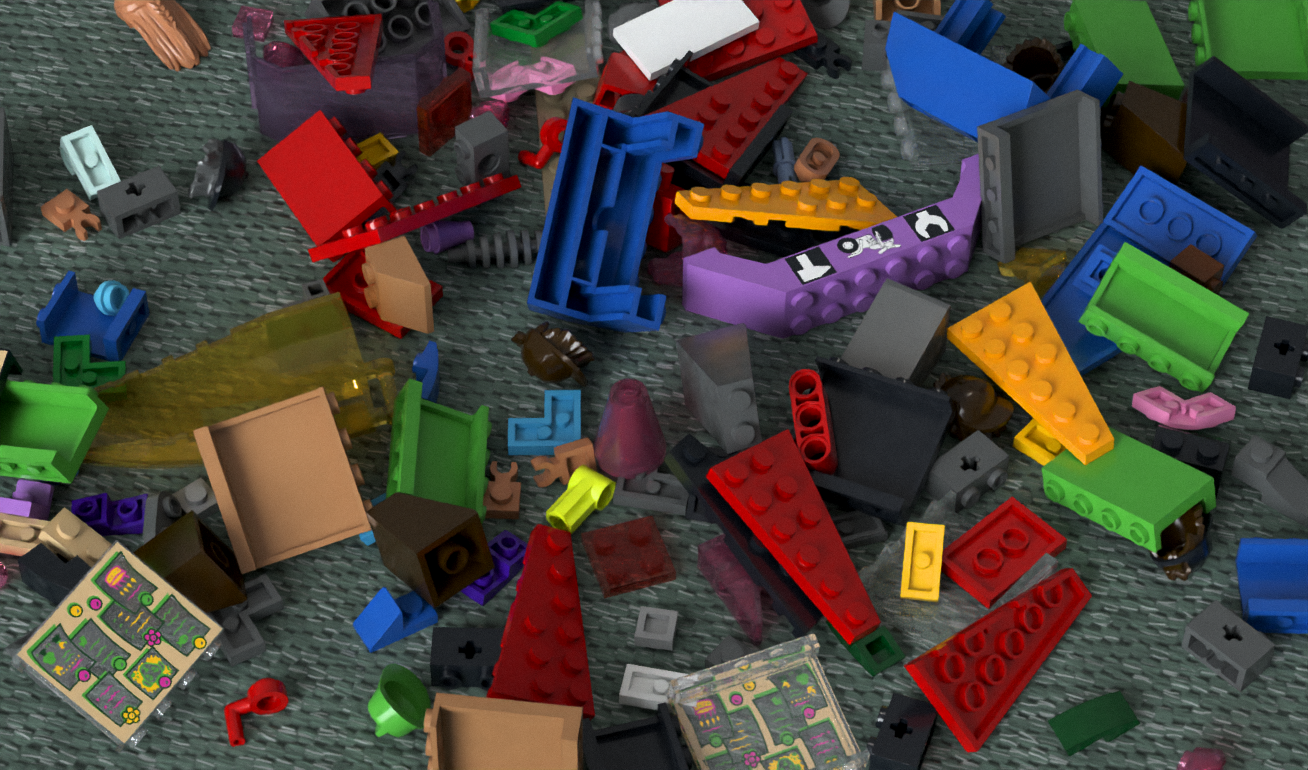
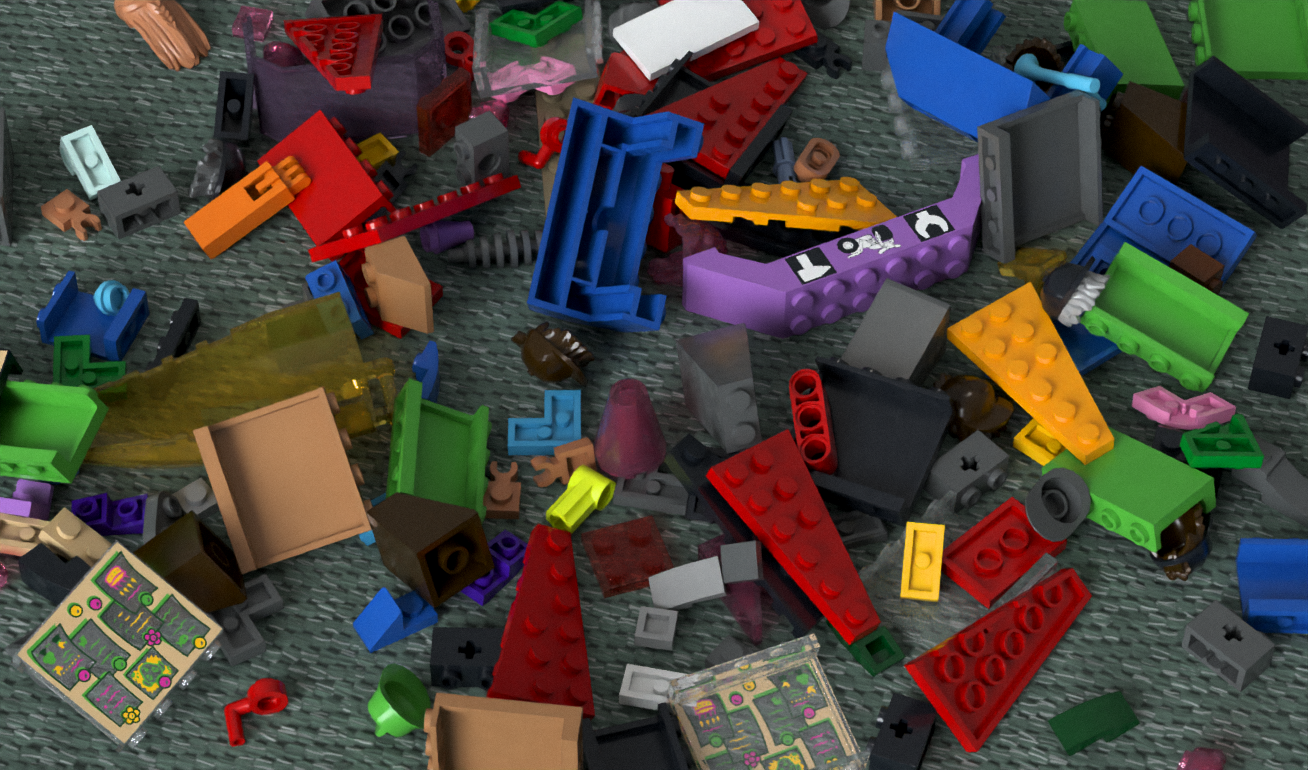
none -> black plate [144,298,201,401]
none -> orange hinge [184,156,311,259]
none -> black slope [213,71,254,148]
none -> blue bracket [305,260,374,339]
none -> light grey slope [648,556,727,611]
none -> dark grey tile [720,541,764,584]
none -> medium azure piece [1014,53,1107,111]
none -> dark grey piece [1025,468,1091,542]
none -> hair [1040,256,1110,327]
none -> green wing [1180,414,1264,469]

